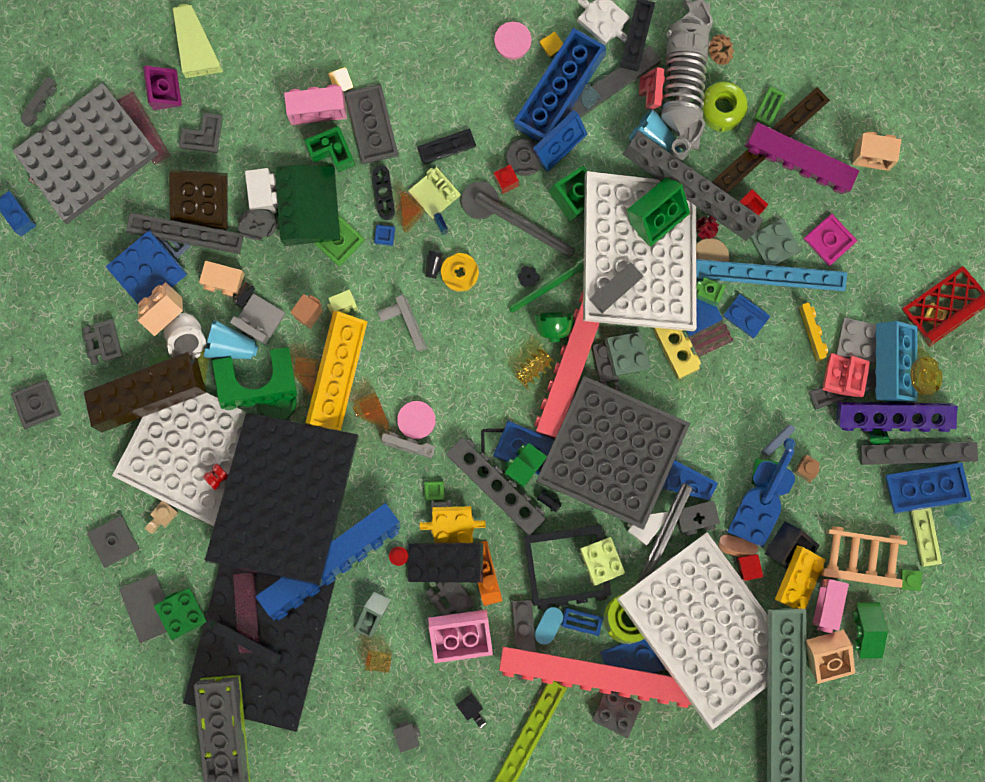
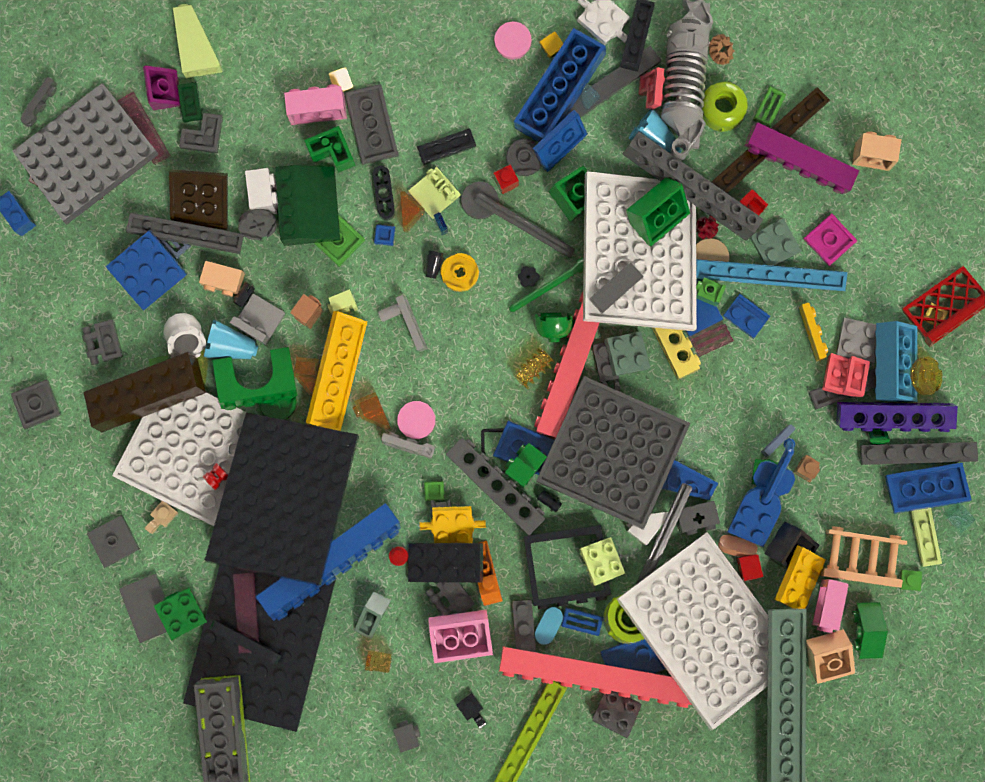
light nougat brick [138,282,183,336] -> none
none -> dark green plate [178,82,202,123]

